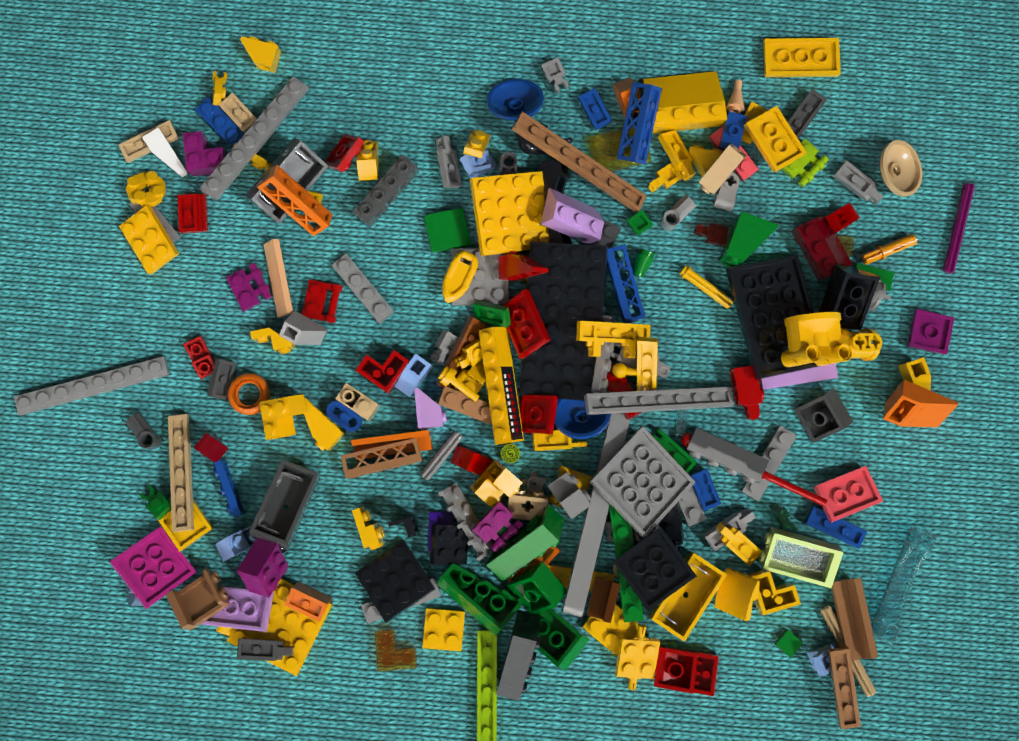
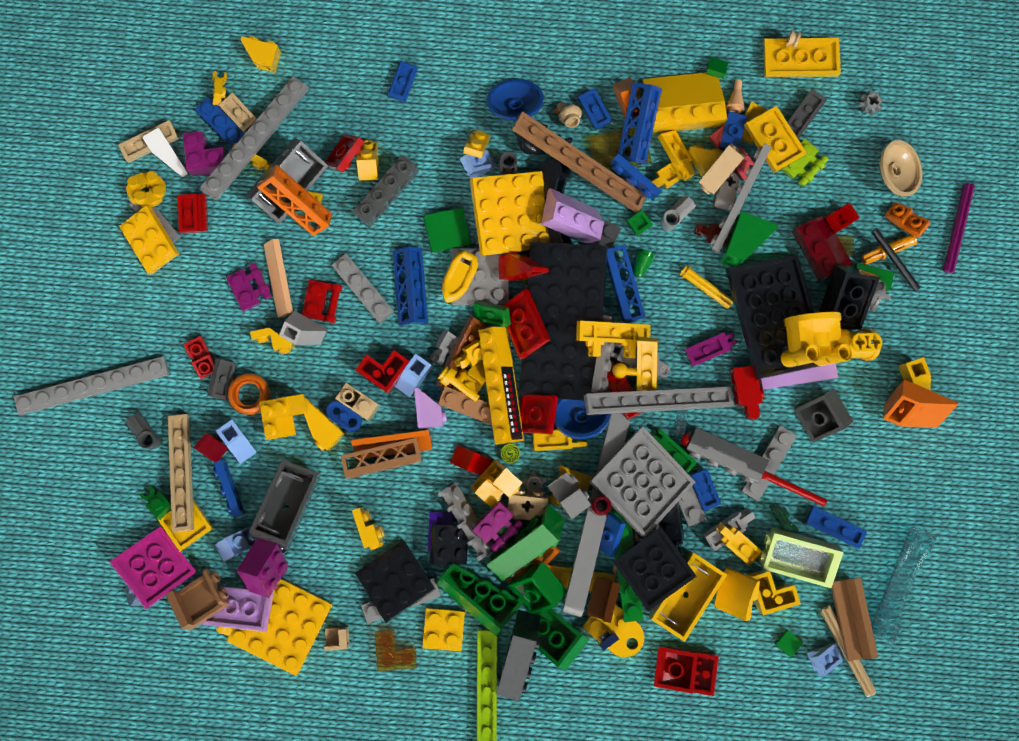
dark grey hinge [237,638,294,661] -> none
orange panel [284,582,332,622] -> none
black panel [388,515,419,538] -> none
light grey axle [421,431,463,480] -> none
light grey hinge [436,136,462,188] -> none
light grey plate [541,57,569,94] -> none
yellow plate [615,624,660,690] -> none
coral plate [813,466,883,523] -> none
medium nougat fence [828,642,861,730] -> none
light grey hinge [833,161,884,205] -> none
magenta plate [907,309,954,355] -> none
none -> light blue slope [216,420,257,464]
none -> tan panel [324,627,350,651]
none -> blue plate [388,61,418,103]
none -> blue fence [393,246,428,326]
none -> tan animal [554,102,582,128]
none -> dark red brick [590,495,611,516]
none -> dark blue plate [597,630,619,651]
none -> blue plate [599,513,626,558]
none -> blue plate [610,153,662,201]
none -> magenta hinge [684,332,738,367]
none -> green tile [706,57,728,79]
none -> light grey plate [710,144,772,254]
none -> tan bush [786,29,801,49]
none -> light grey gear [858,90,884,116]
none -> black bar [871,228,920,291]
none -> orange slope [885,202,930,238]

